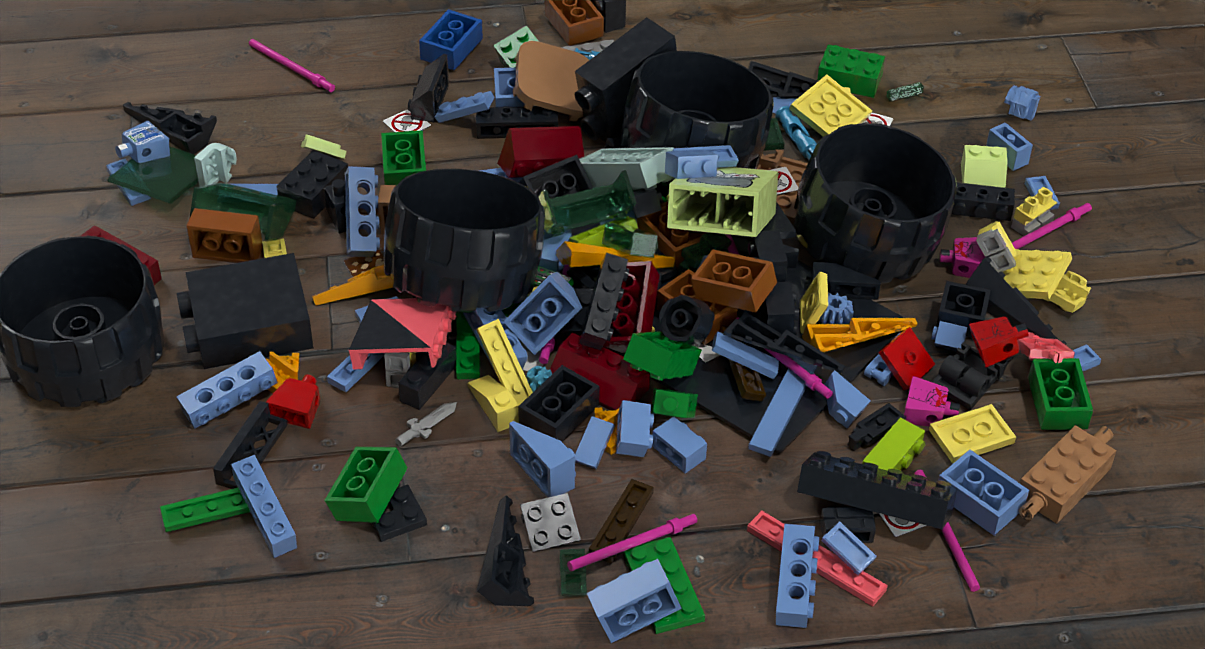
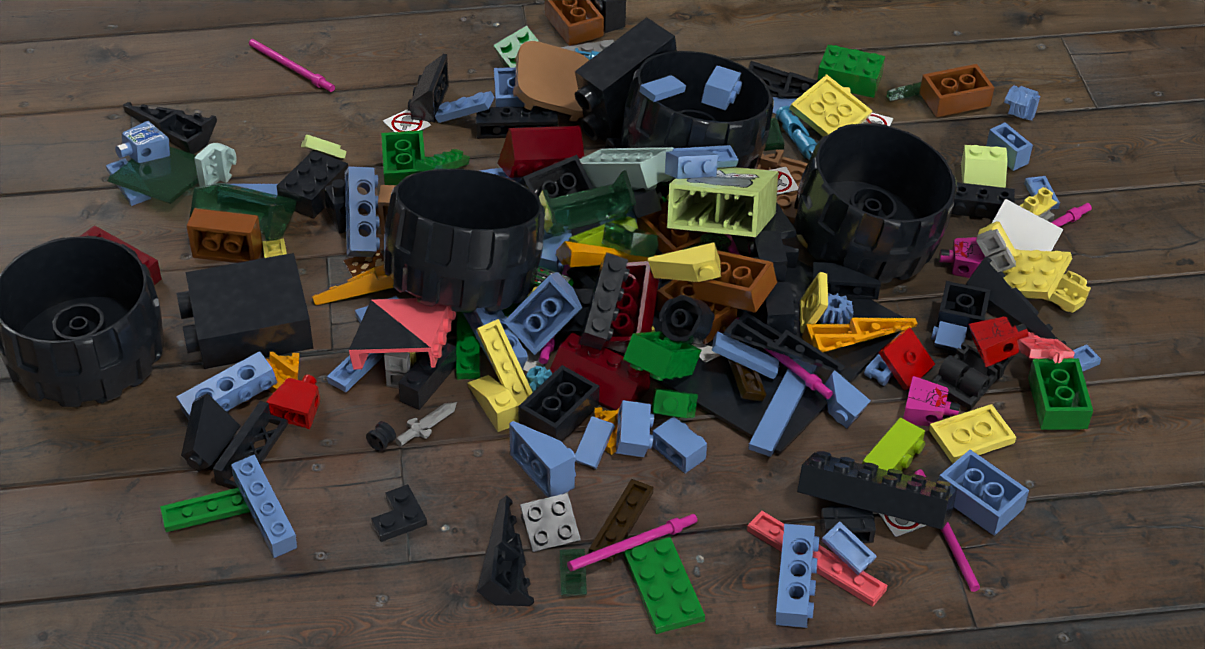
green brick [324,447,408,523] -> none
blue brick [419,9,483,70] -> none
medium blue brick [587,559,682,643] -> none
black hinge [847,403,906,451] -> none
medium nougat brick [1019,425,1117,524] -> none
none -> black slope [181,393,241,472]
none -> black wheel [366,421,396,452]
none -> green plate [415,149,470,172]
none -> medium blue tile [639,75,686,102]
none -> light yellow slope [648,243,721,282]
none -> medium blue brick [701,66,742,110]
none -> dark orange brick [920,64,994,117]
none -> white sticker [992,199,1063,251]

